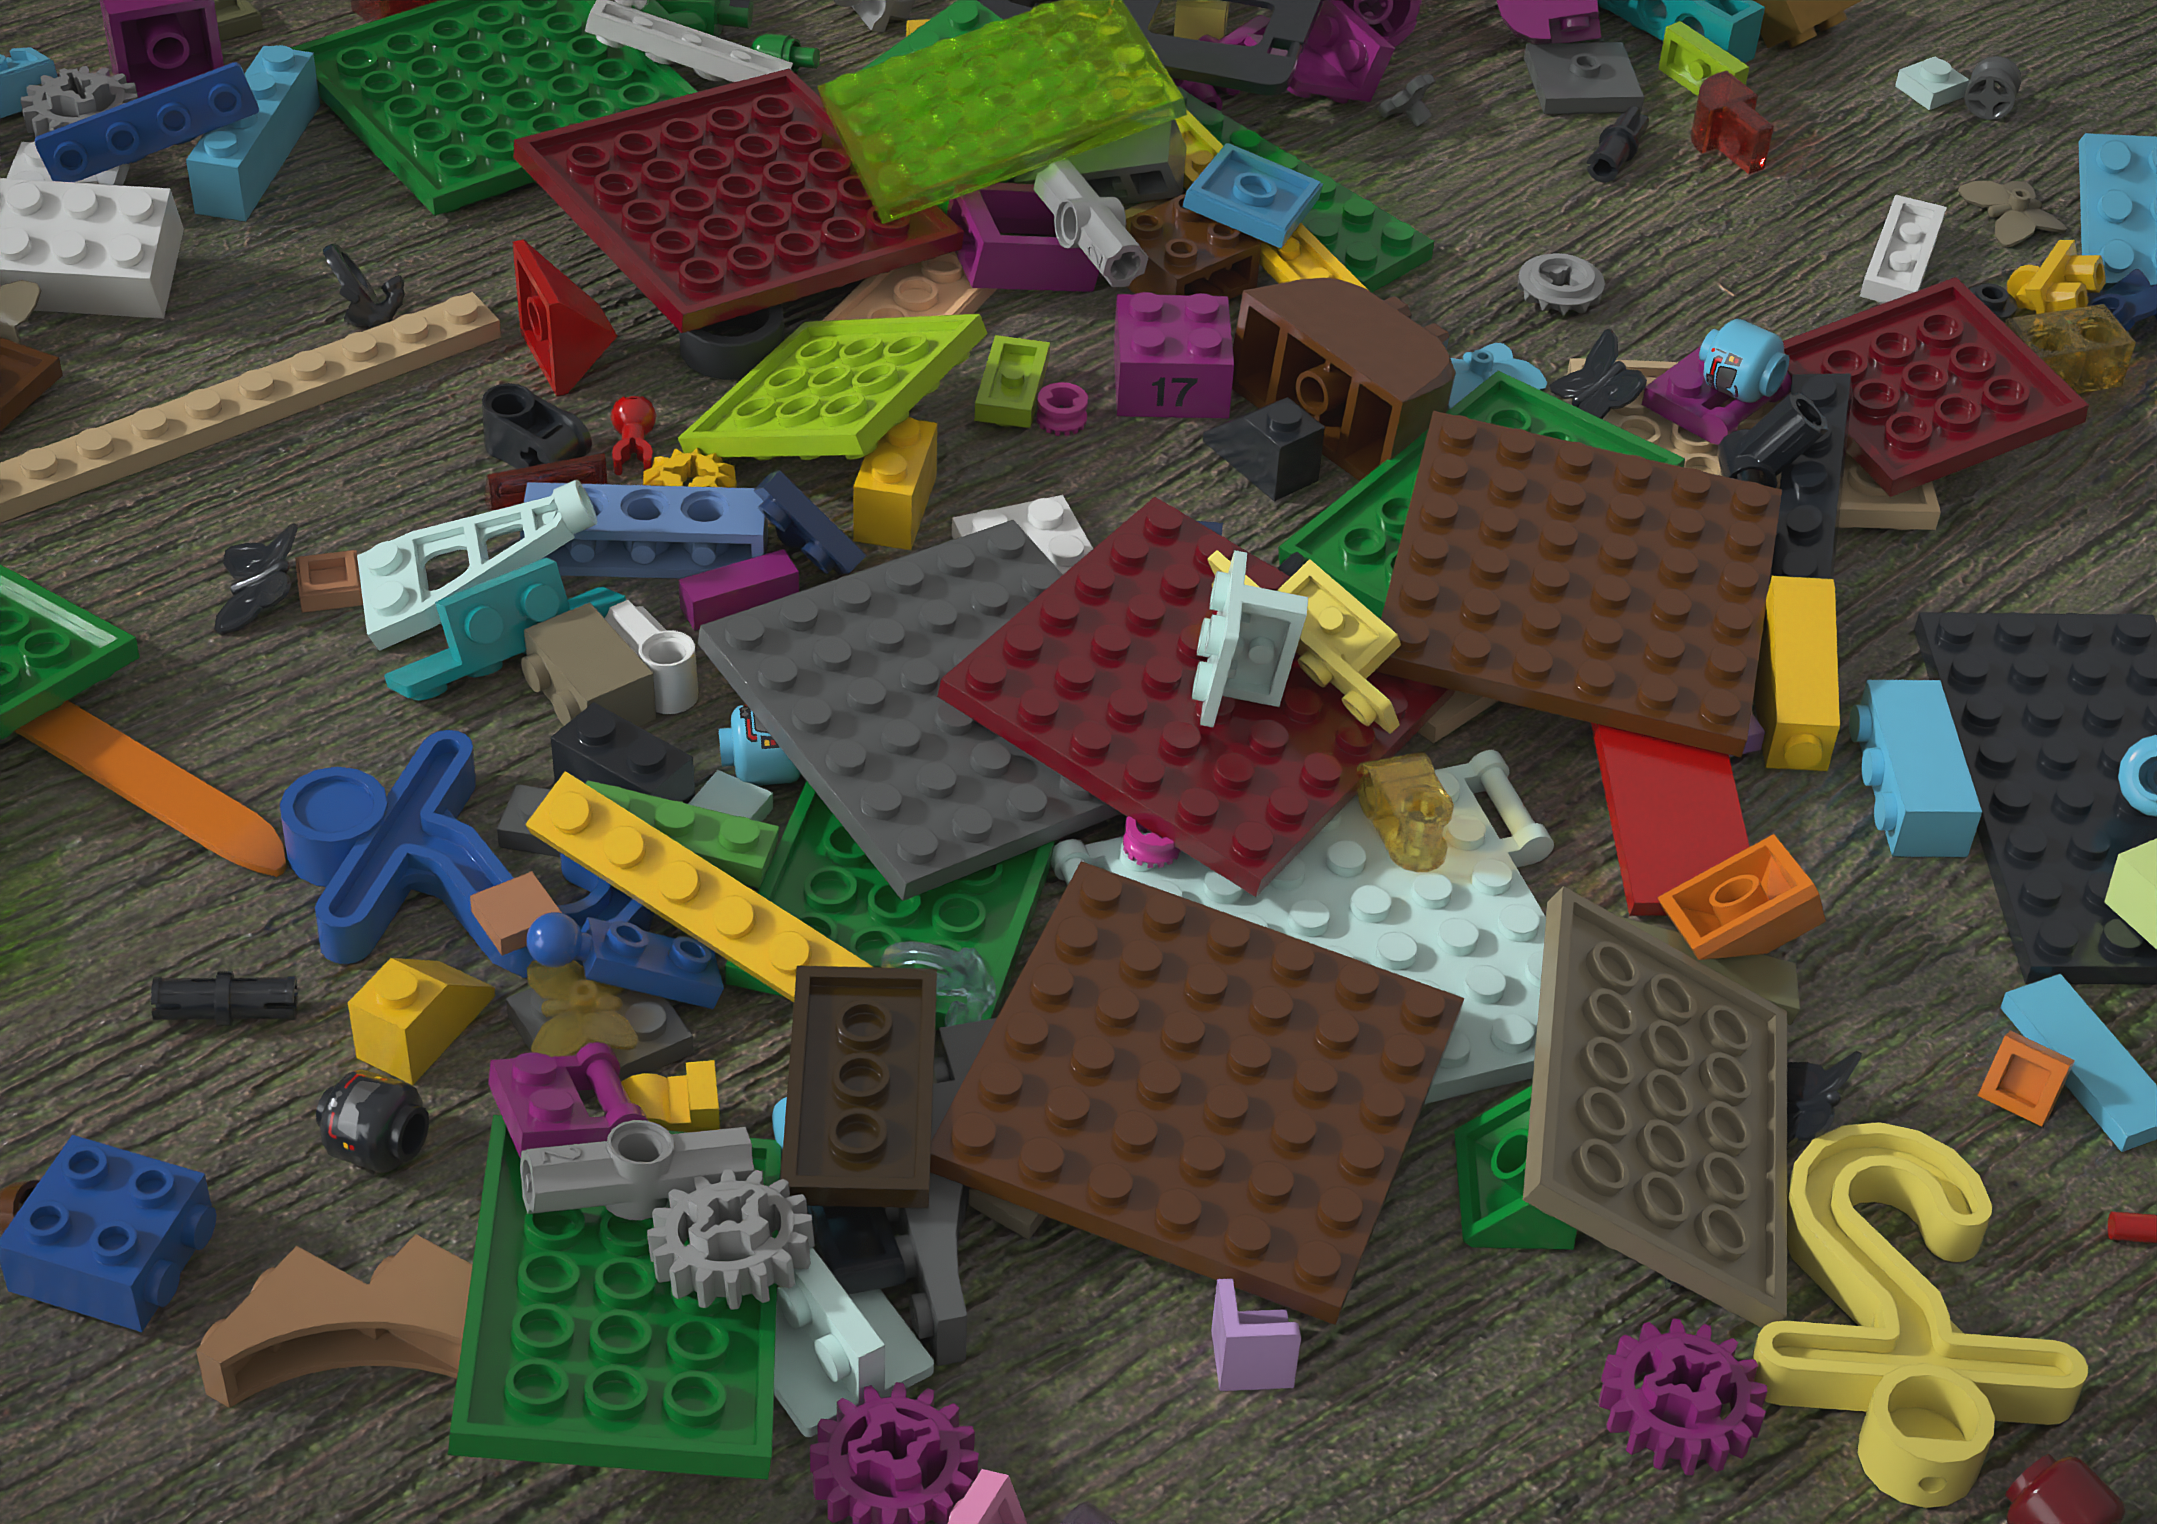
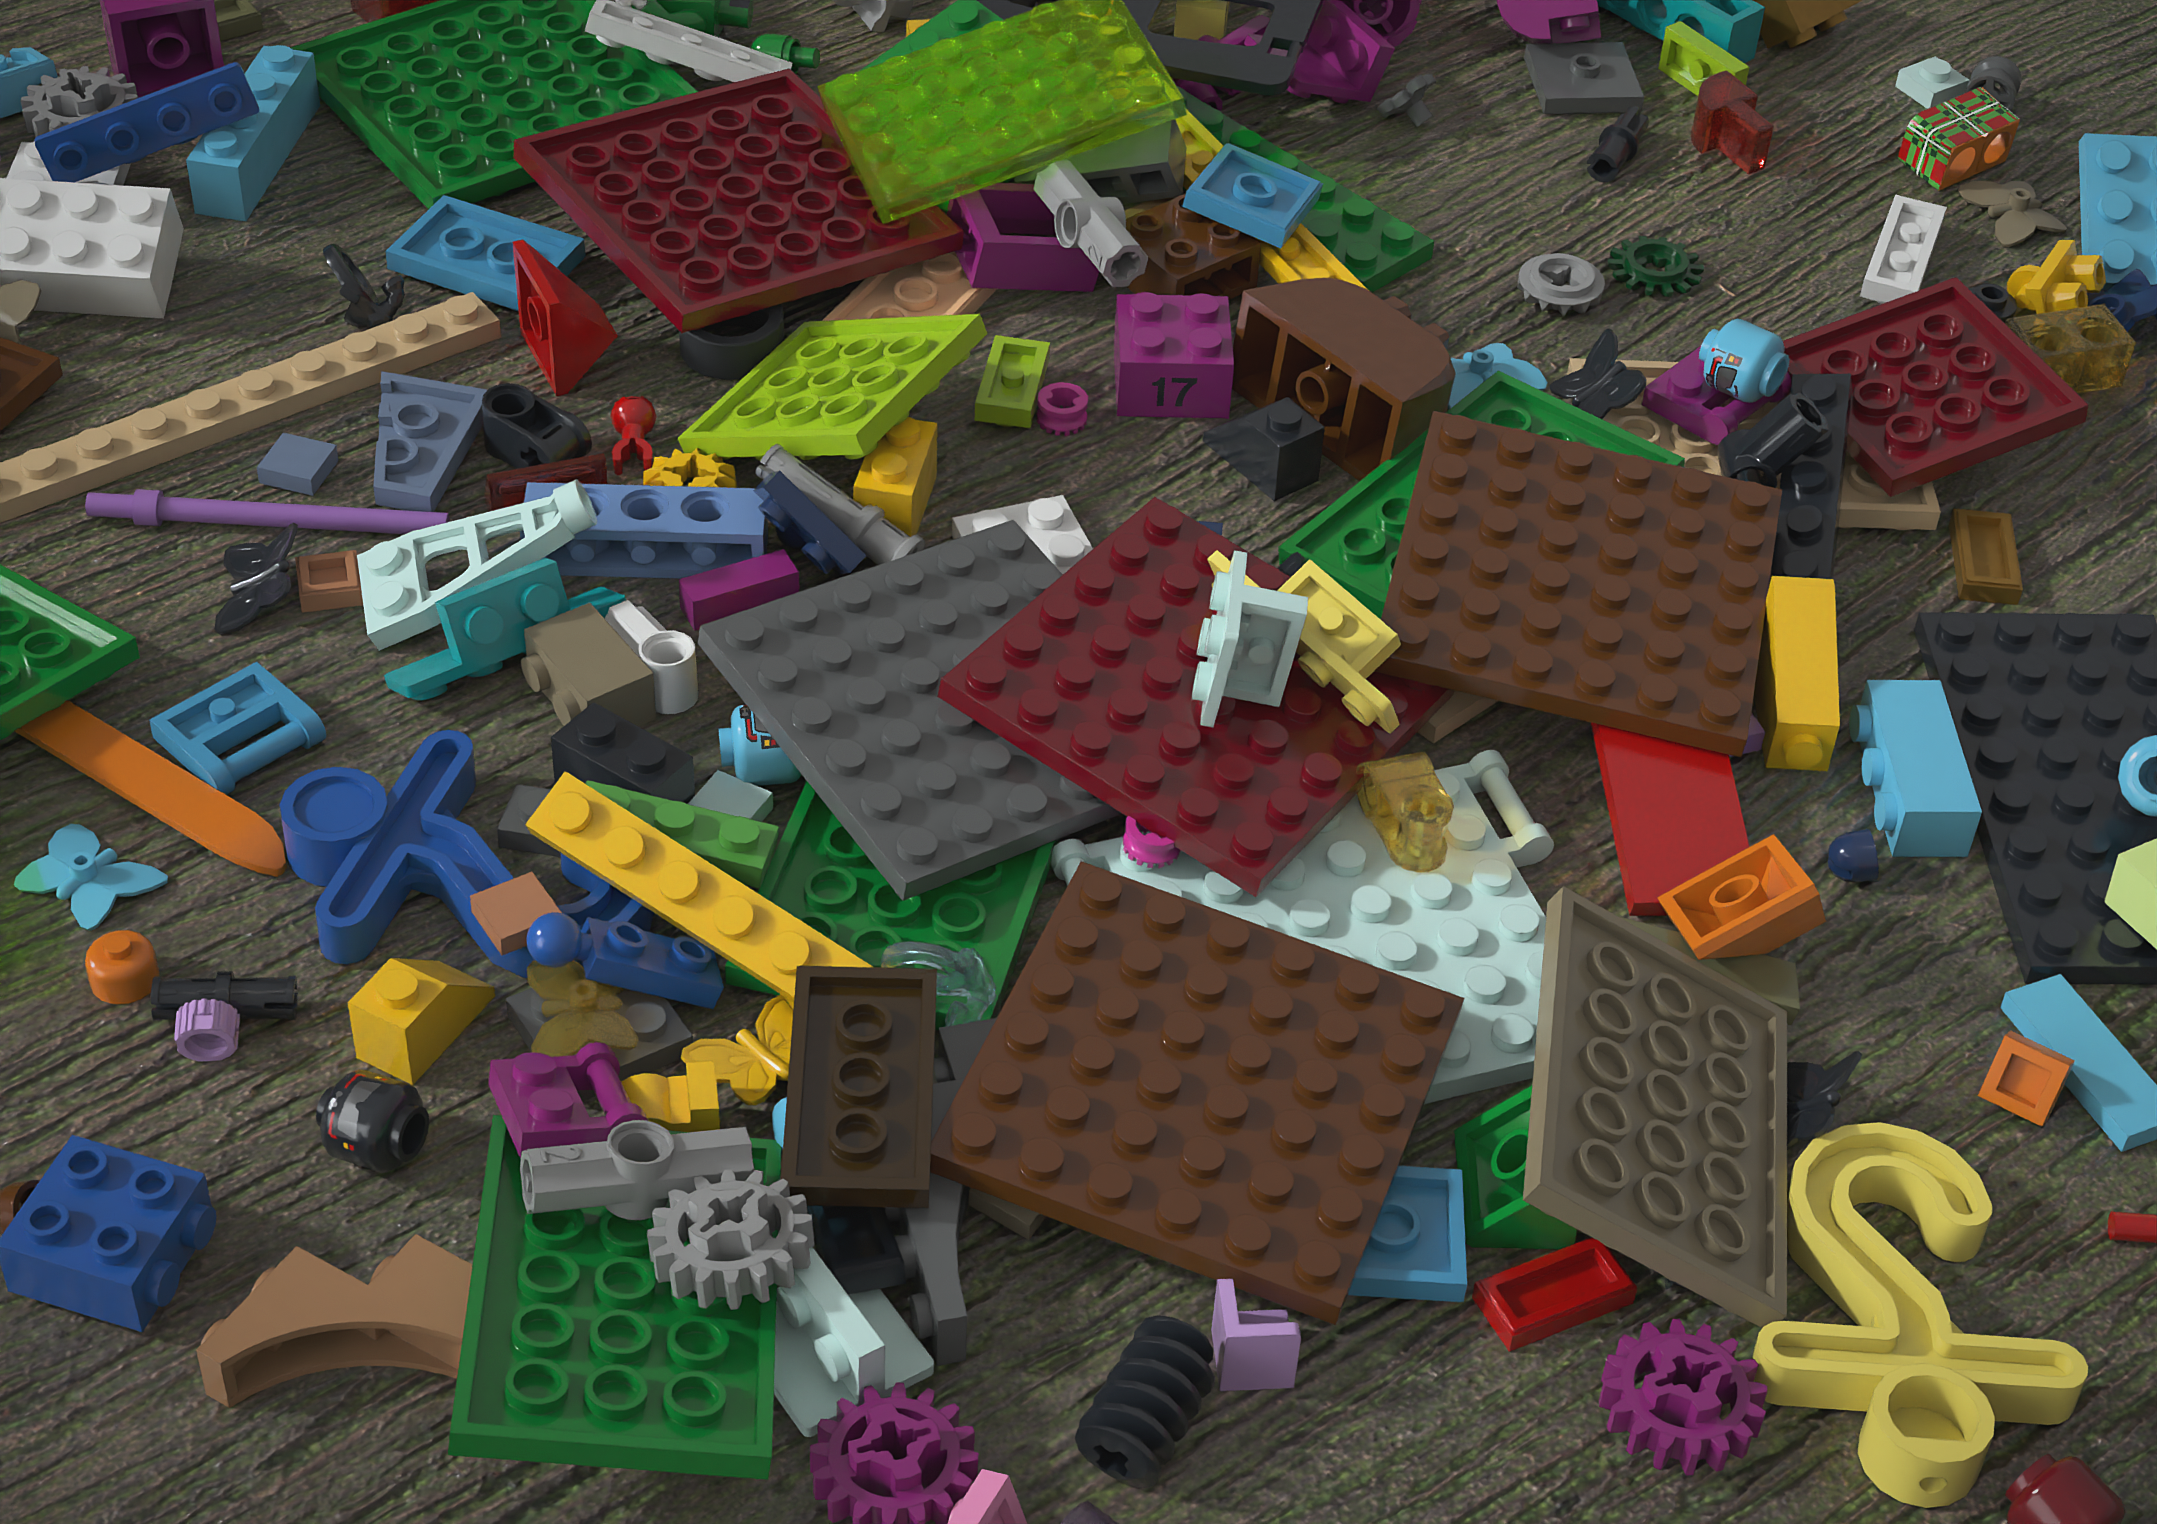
none -> medium azure piece [14,824,168,931]
none -> medium lavender bar [85,489,450,534]
none -> orange piece [85,930,160,1004]
none -> dark azure plate [149,662,326,795]
none -> lavender axle [174,998,240,1061]
none -> sand blue tile [257,433,339,496]
none -> sand blue wing [373,371,487,512]
none -> dark azure plate [385,195,586,311]
none -> yellow piece [681,994,794,1105]
none -> light grey pin [756,444,925,565]
none -> black piece [1075,1315,1215,1488]
none -> dark azure plate [1348,1166,1467,1302]
none -> red tile [1472,1237,1637,1352]
none -> dark green gear [1608,236,1704,297]
none -> dark blue hinge [1828,829,1879,883]
none -> piece [1898,87,2020,191]
none -> pearl gold tile [1949,509,2023,605]

